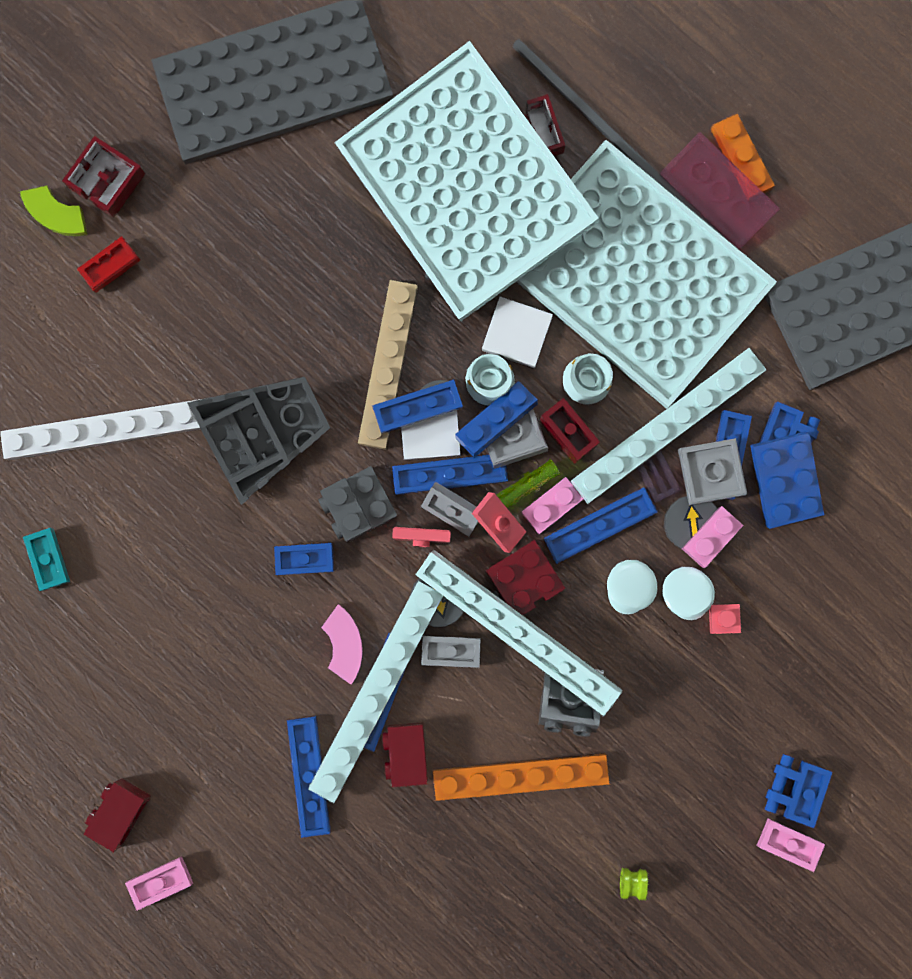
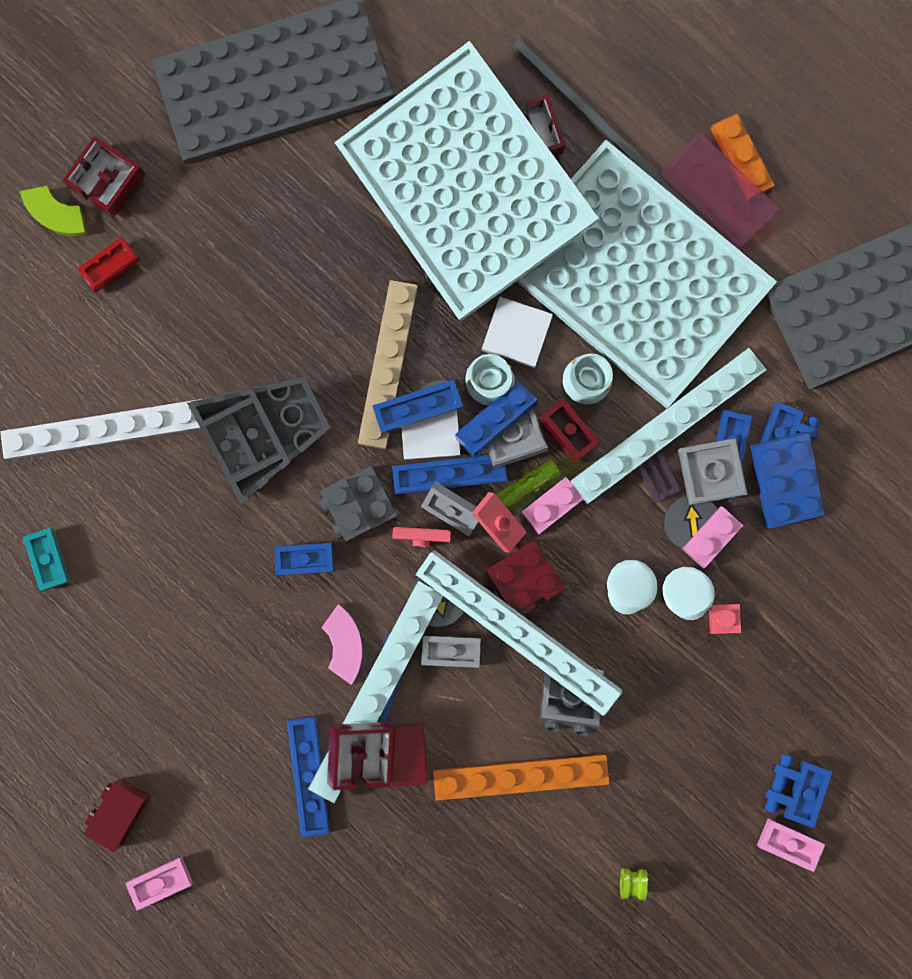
blue tile [543,487,657,564] -> none
none -> piece [327,722,394,791]

